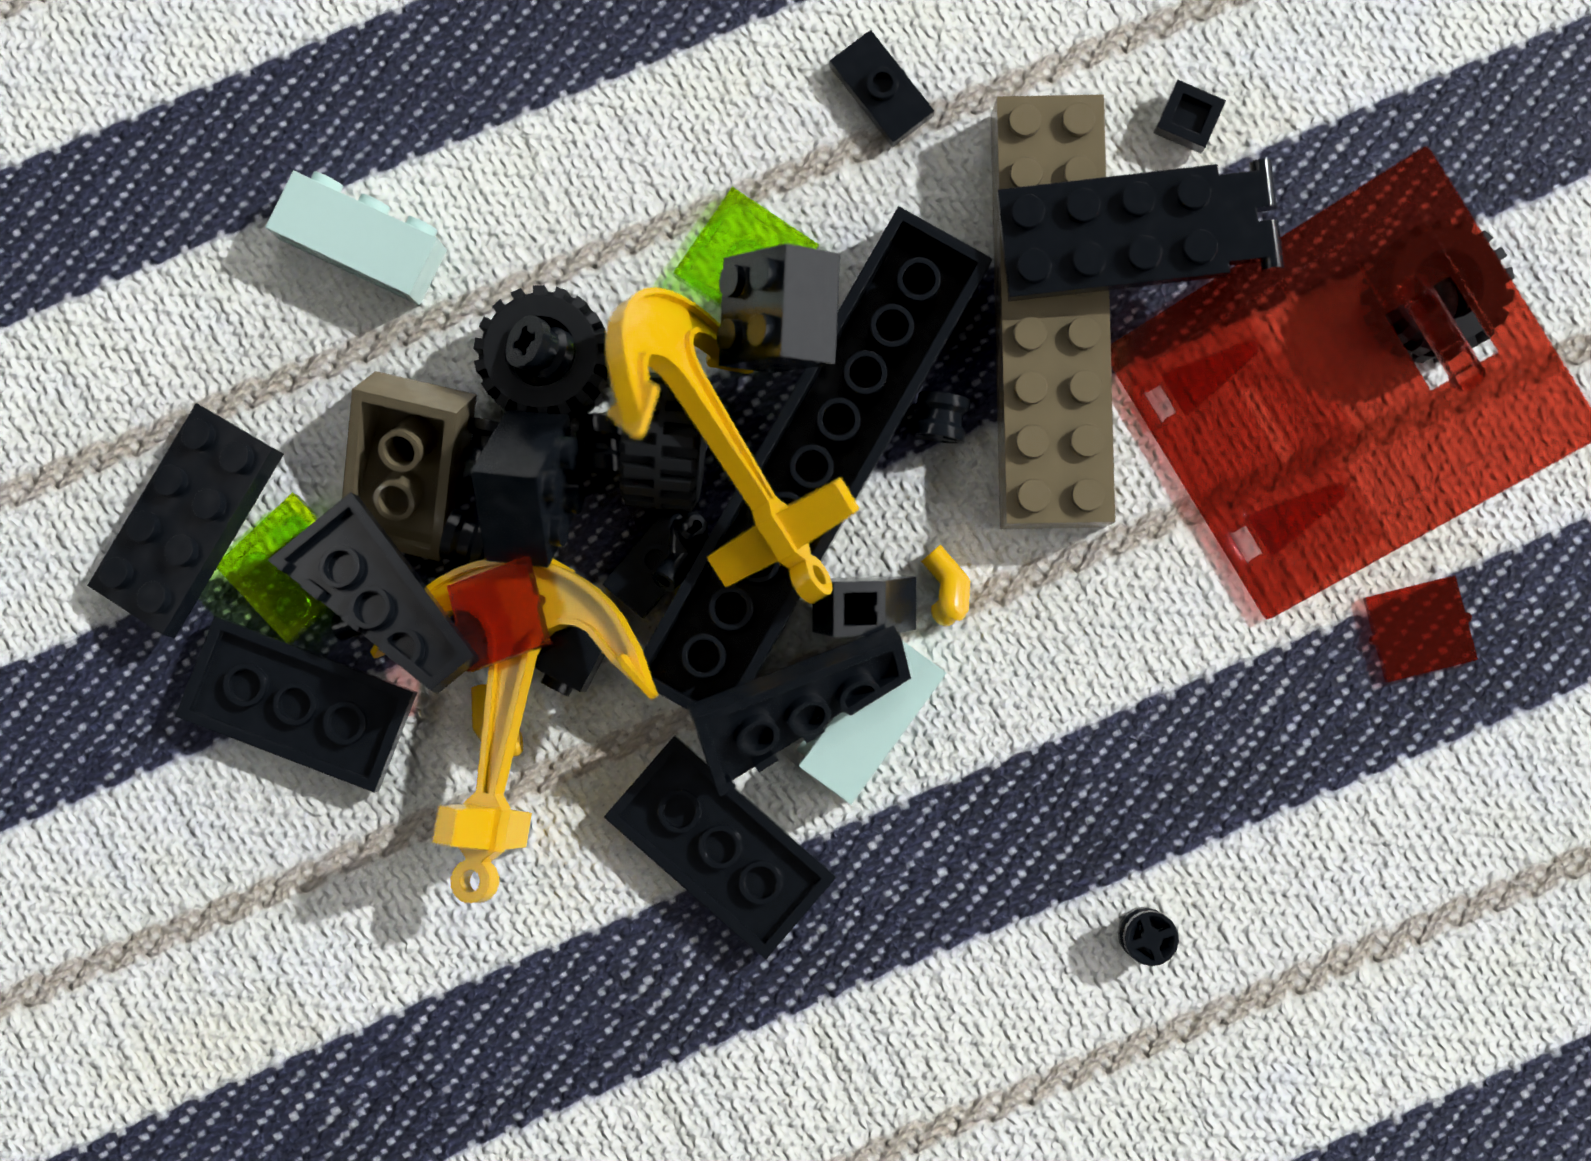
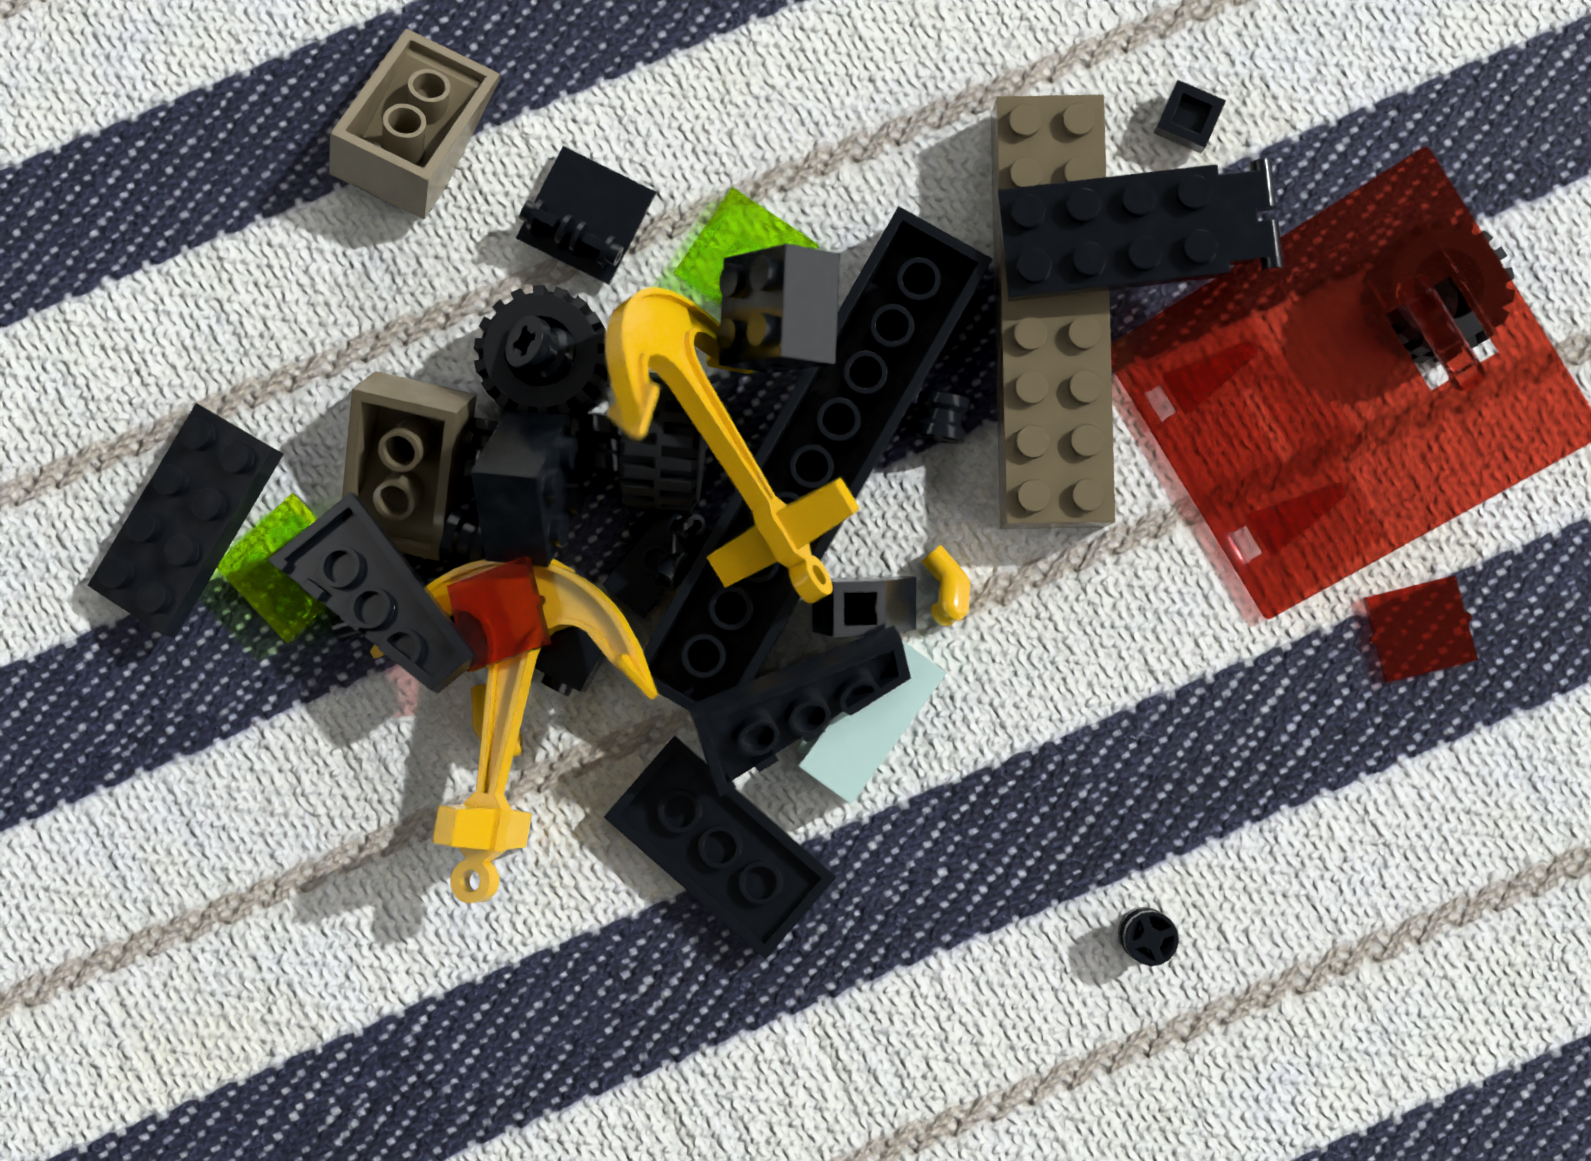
black plate [175,616,418,793] -> none
light aqua brick [265,170,447,306] -> none
black plate [829,30,935,148] -> none
none -> dark tan slope [329,28,500,220]
none -> black hinge [516,146,657,285]

